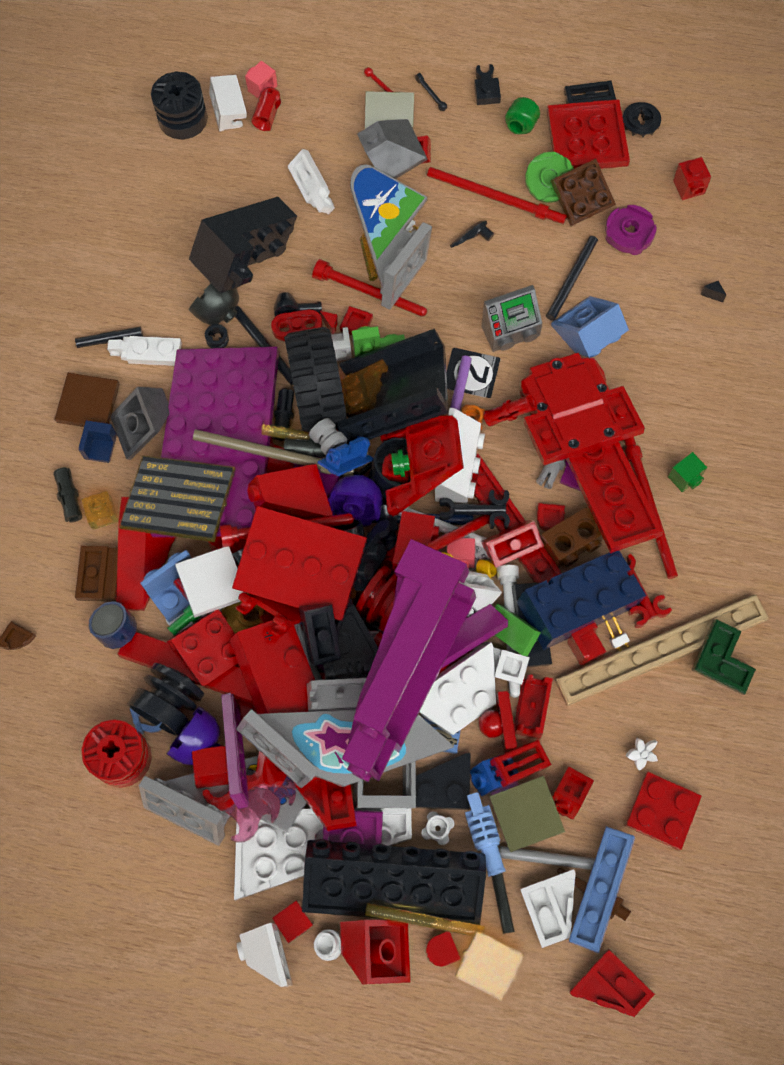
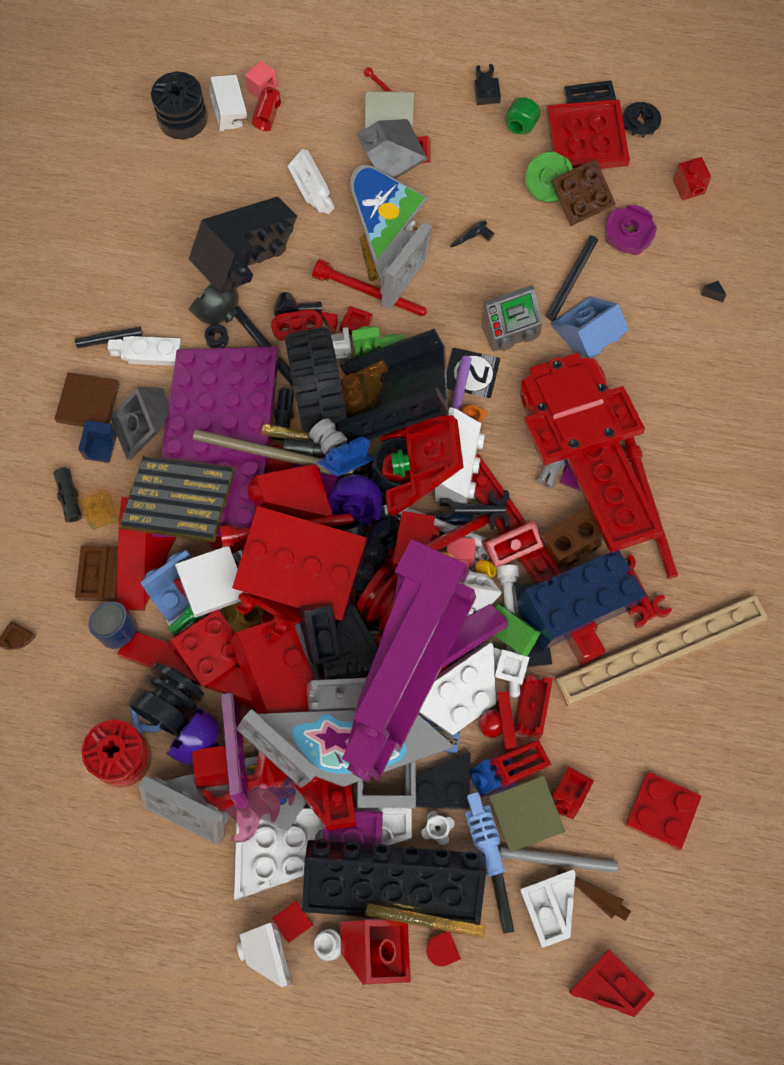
black hinge [415,73,447,111] -> none
red bar [427,167,567,225] -> none
clear yellow piece [455,930,524,1000] -> none
red pin [483,394,537,427] -> none
red tile [537,503,565,531] -> none
medium blue tile [569,827,635,953] -> none
piece [605,617,630,652] -> none
white plant [626,738,658,771] -> none
green plate [668,452,707,492] -> none
dark green tile [692,619,756,695] -> none

